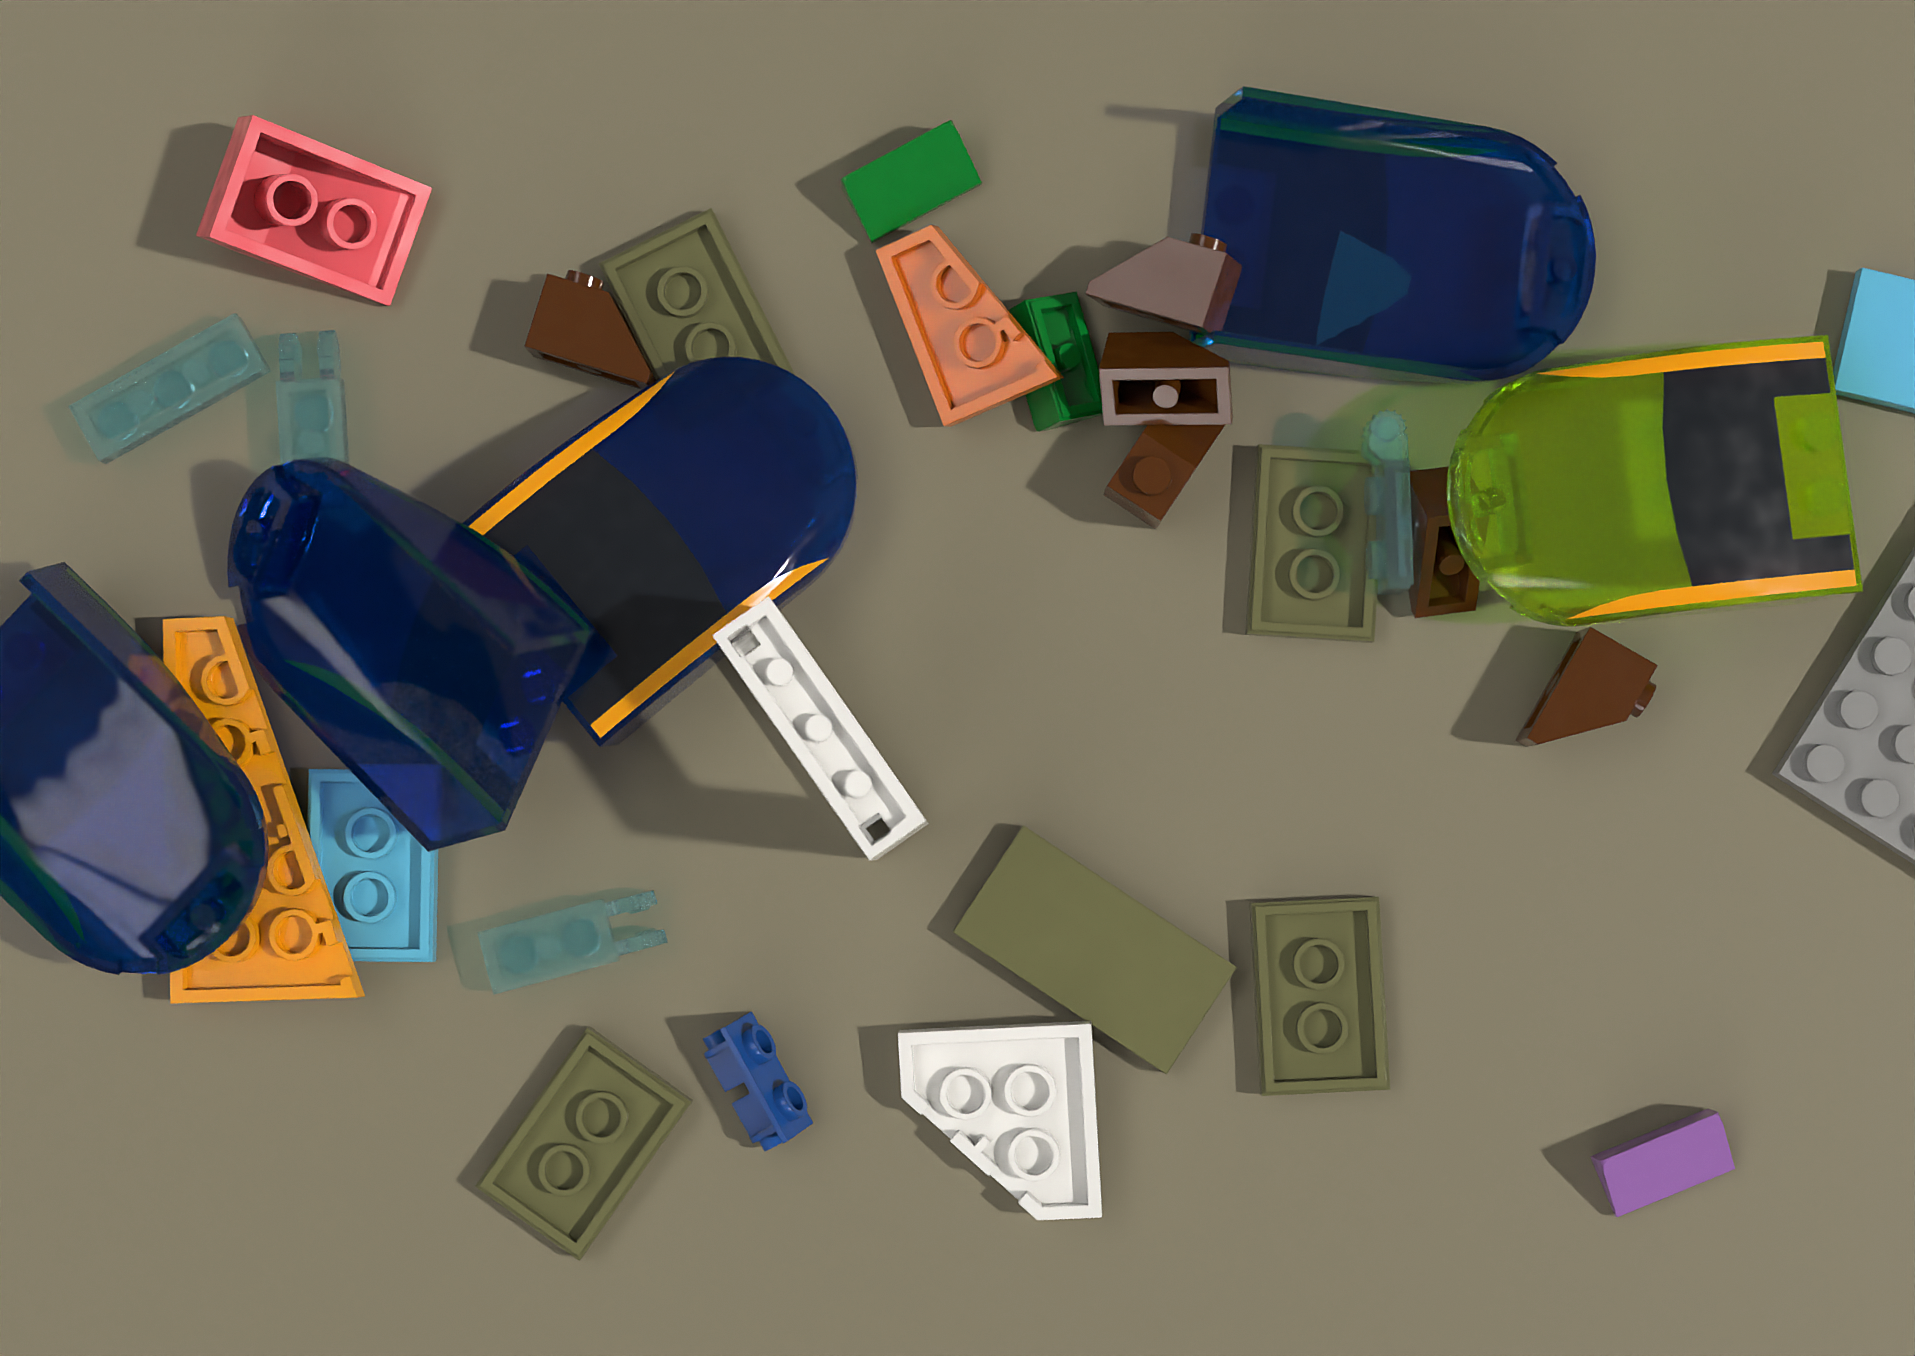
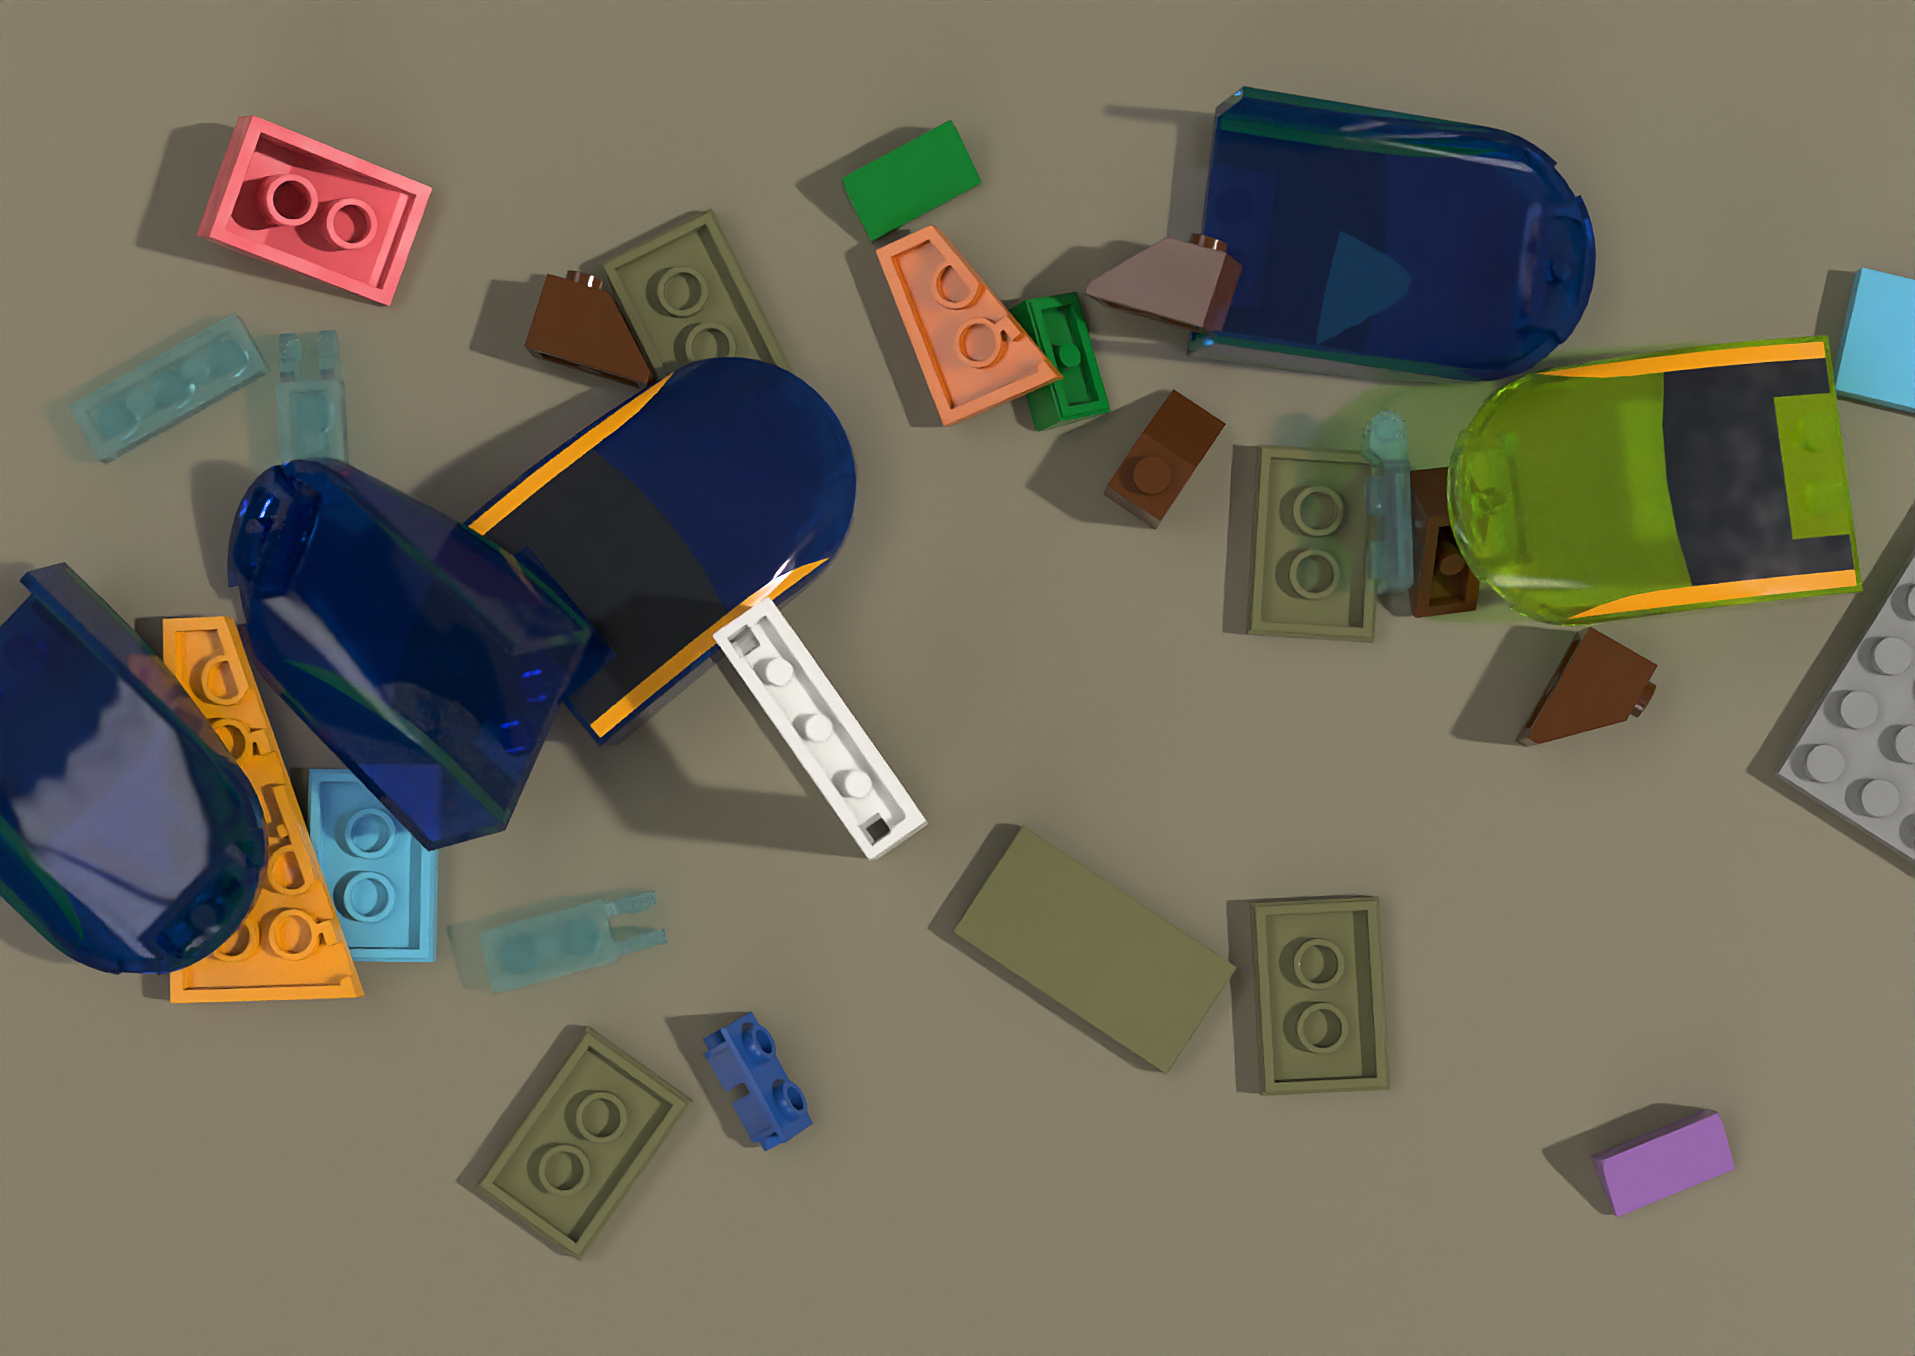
white plate [898,1021,1102,1220] -> none
reddish brown slope [1099,332,1233,426] -> none

